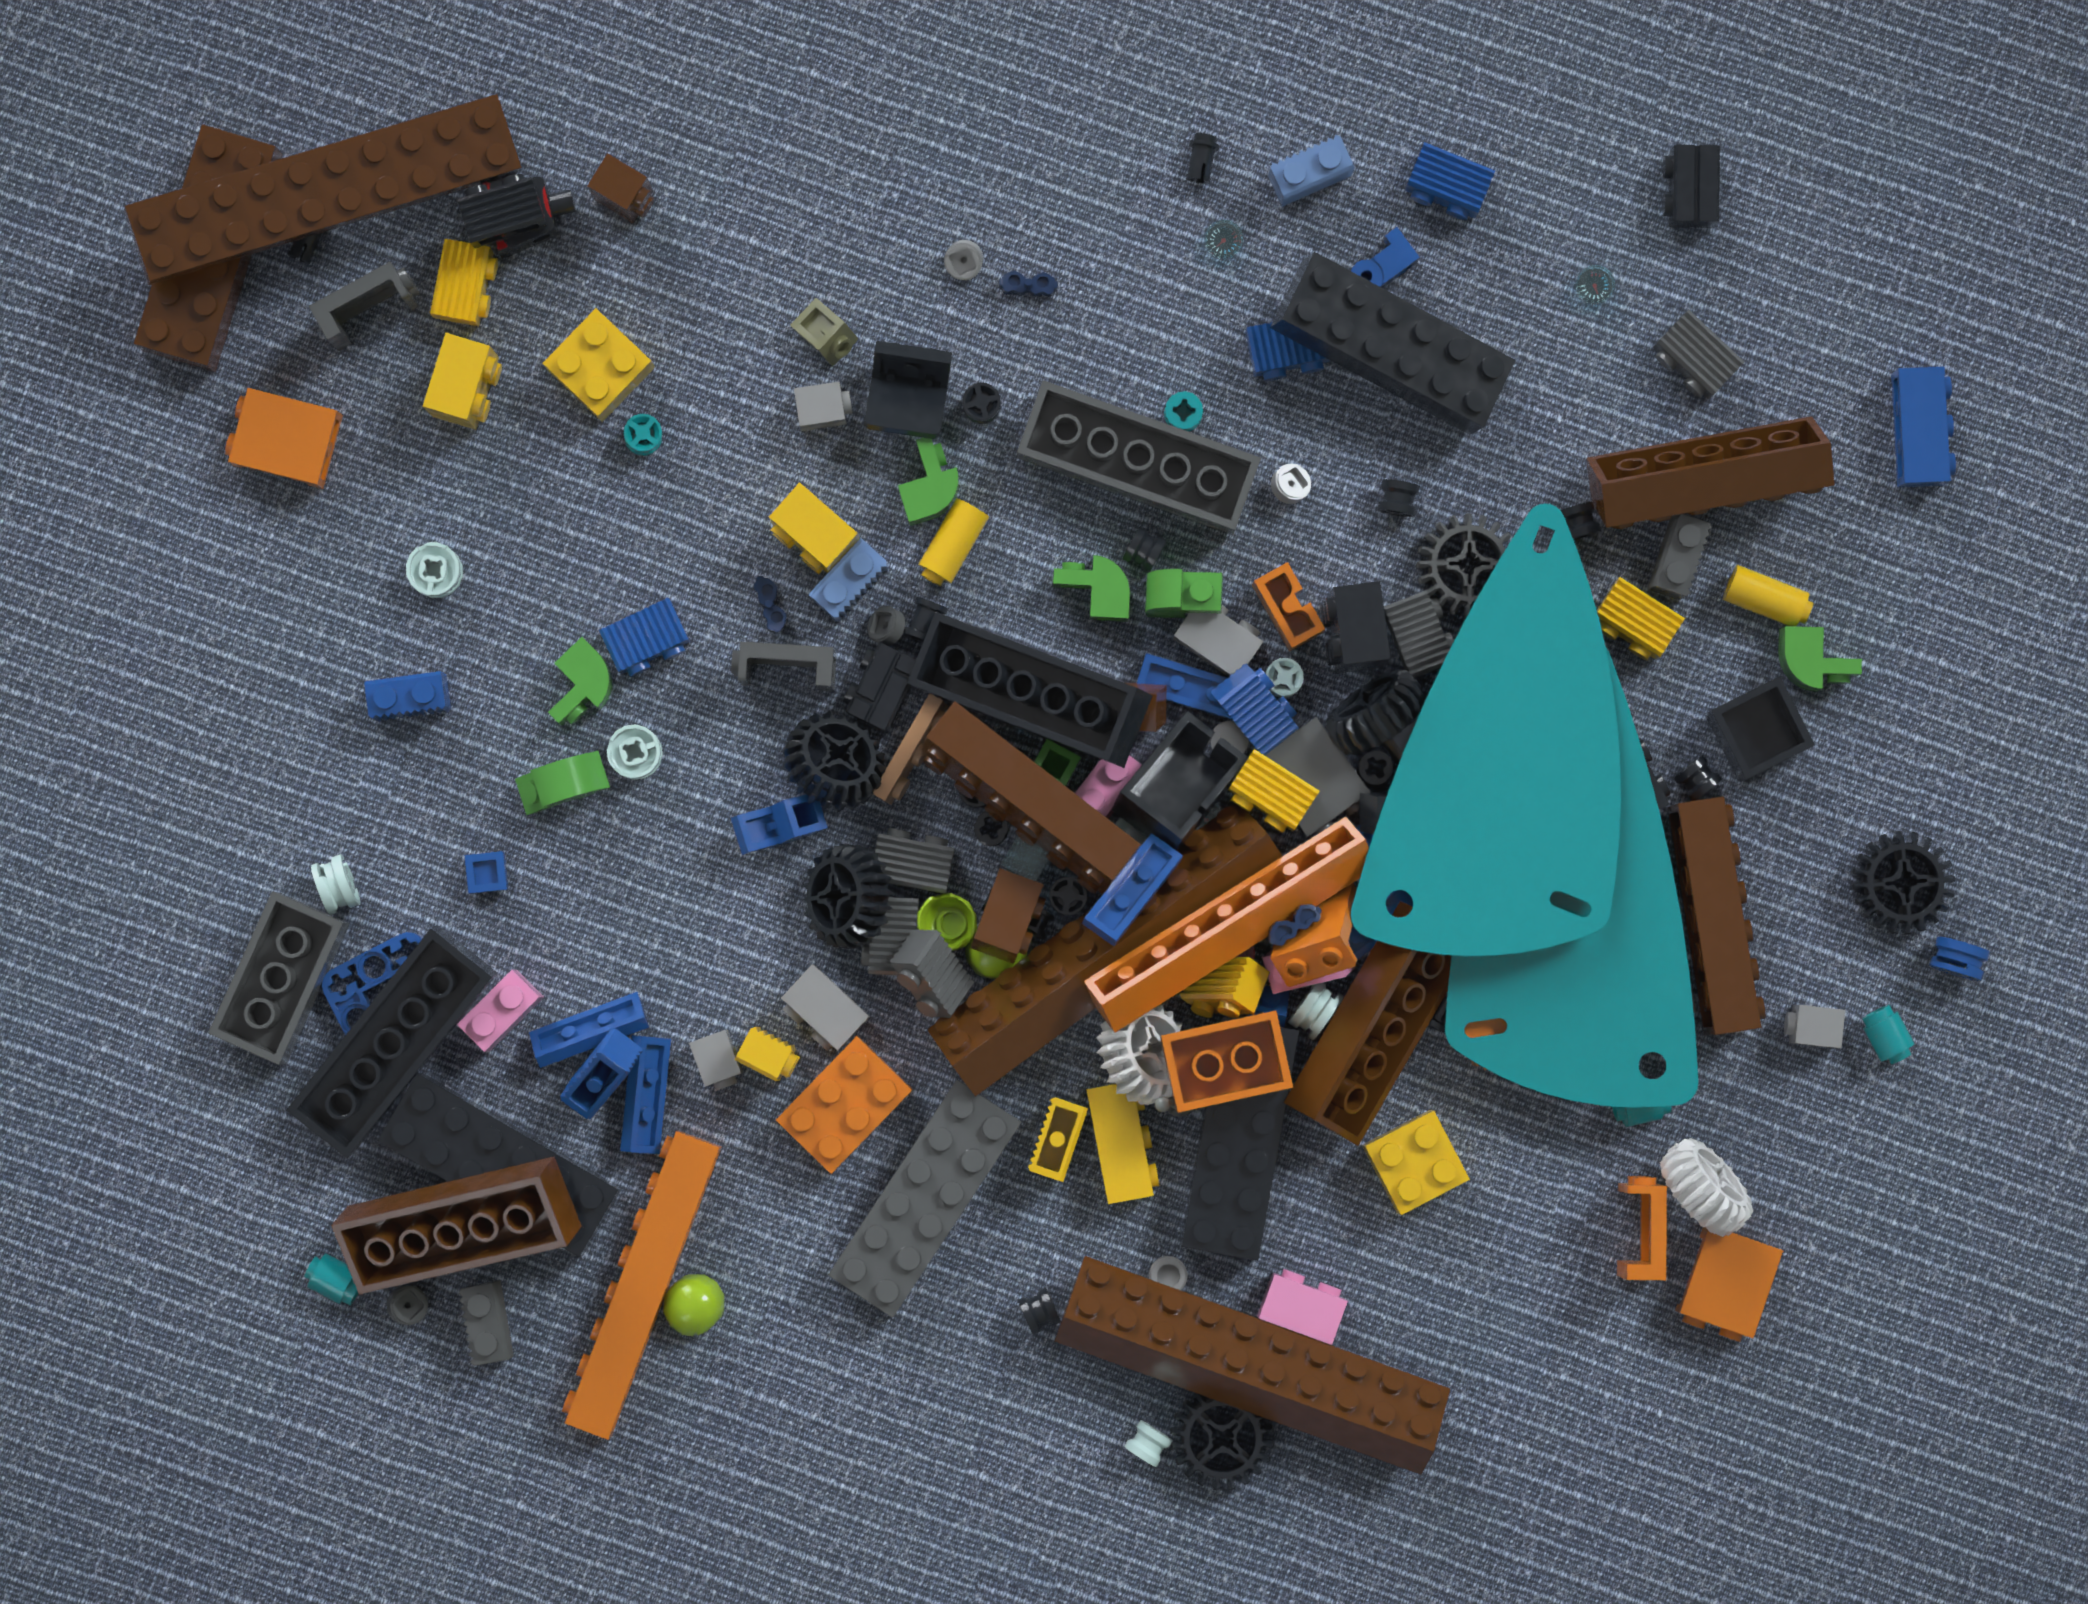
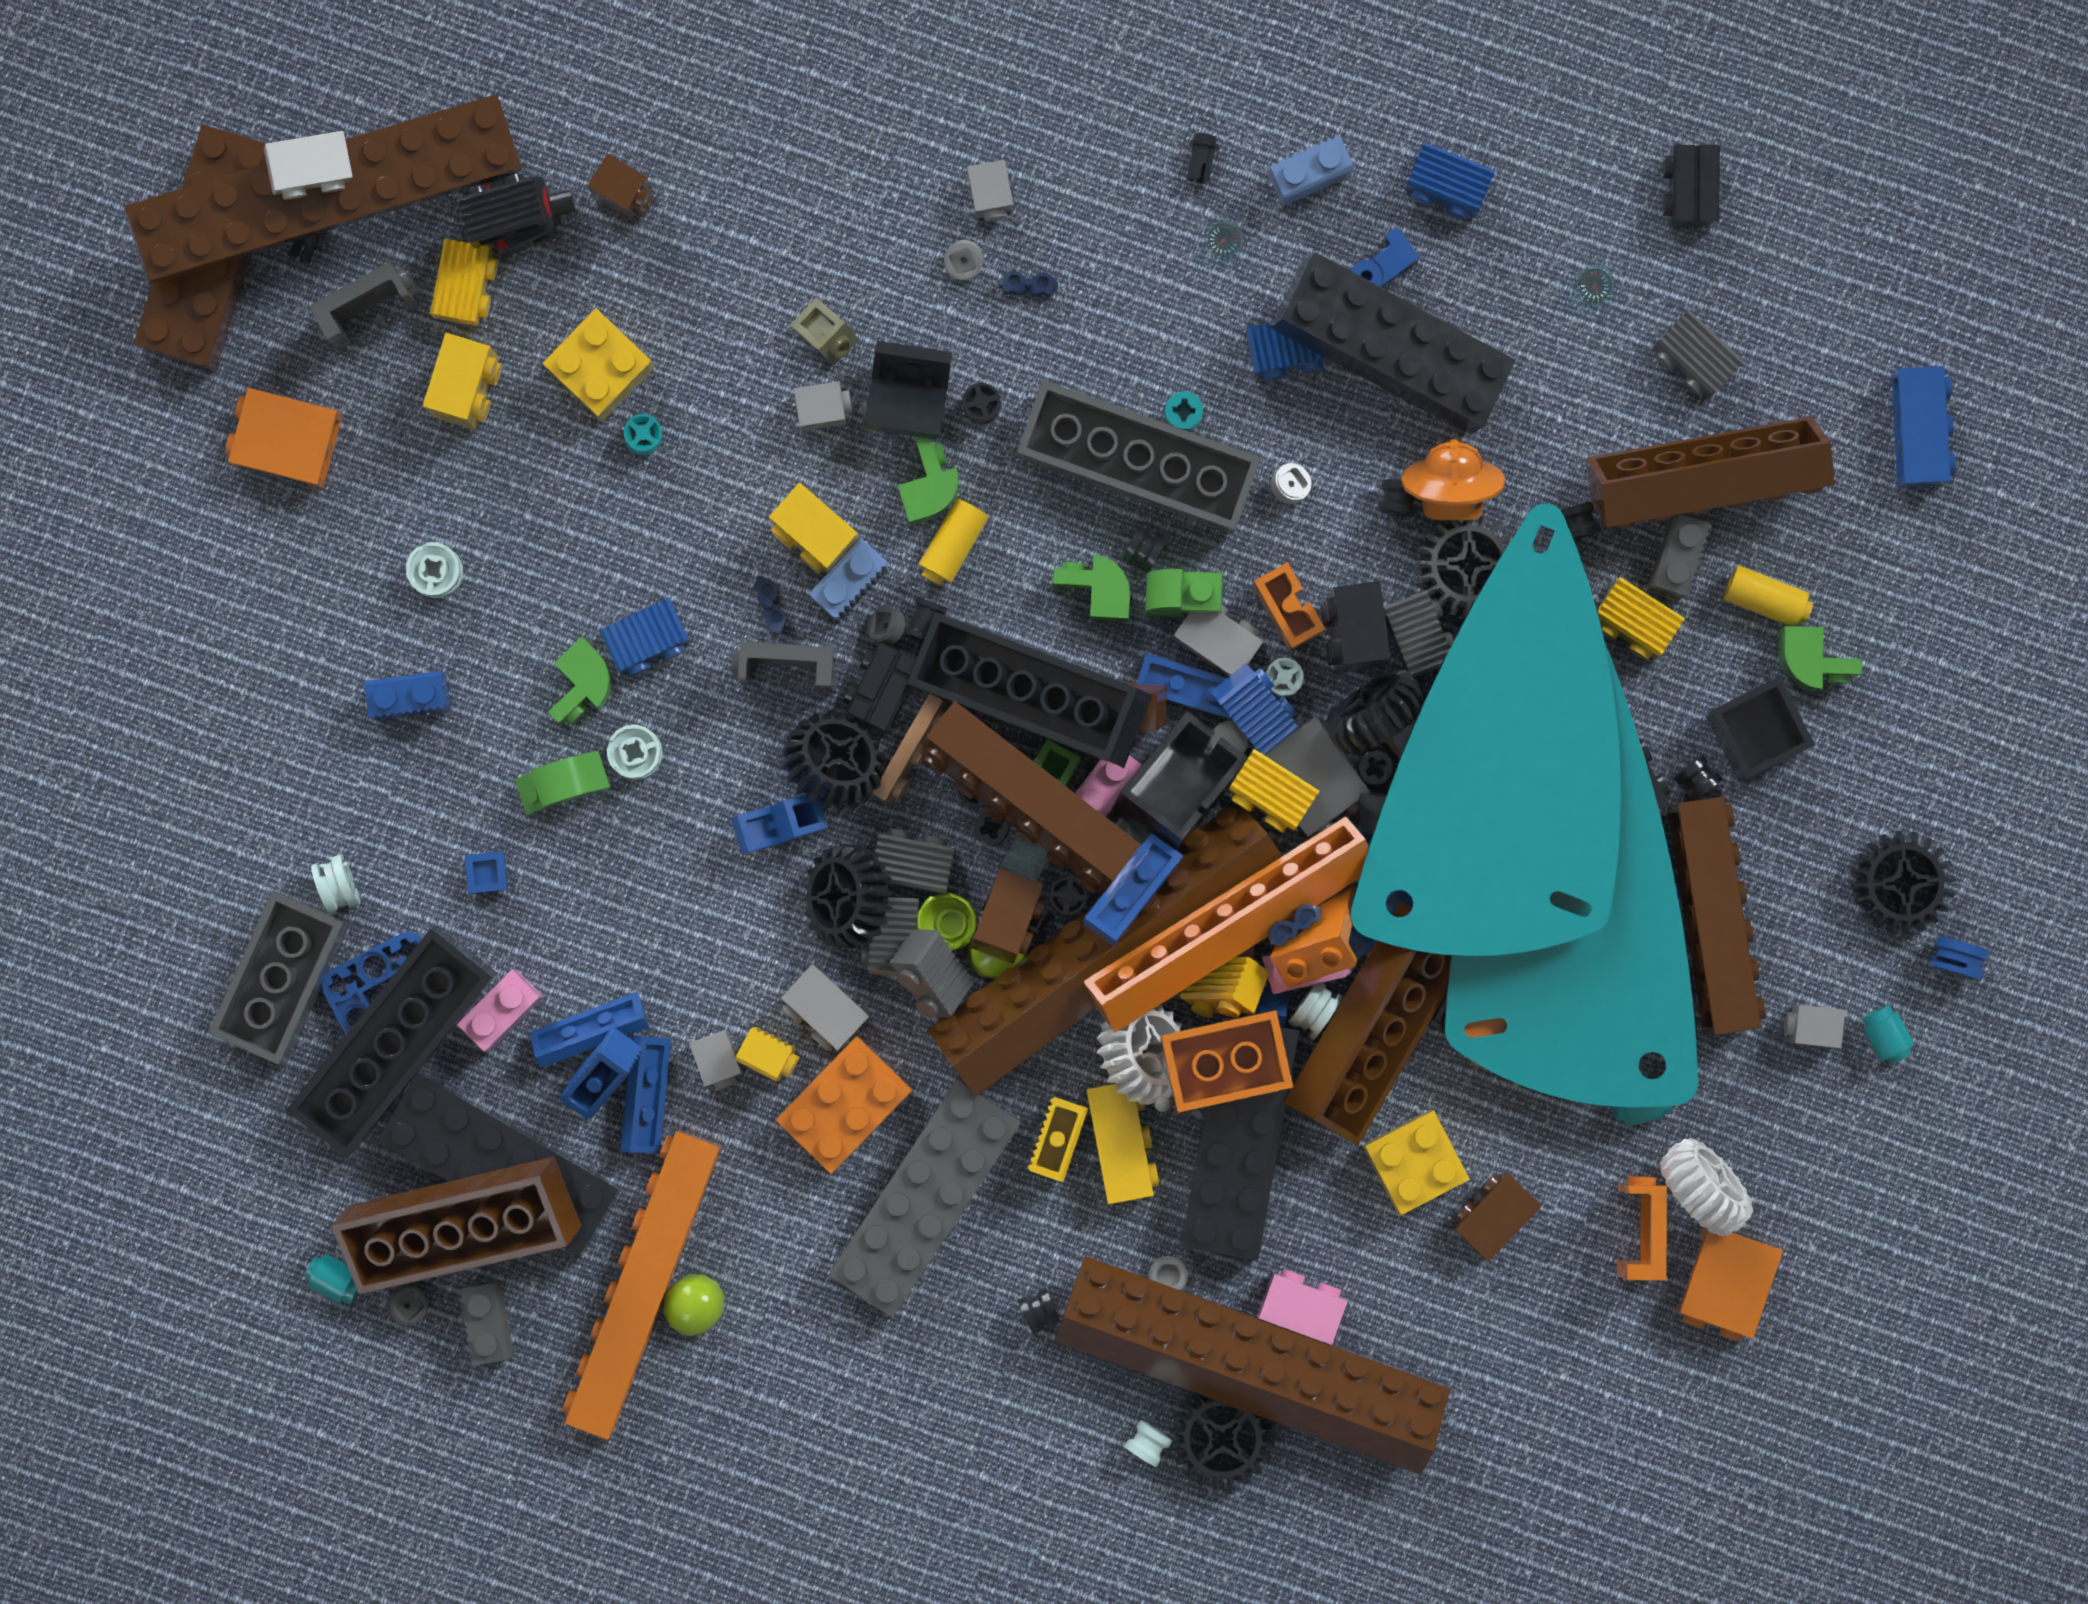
none -> white brick [264,131,353,200]
none -> light grey brick [967,160,1014,222]
none -> orange helmet [1401,439,1506,520]
none -> reddish brown brick [1452,1172,1542,1262]

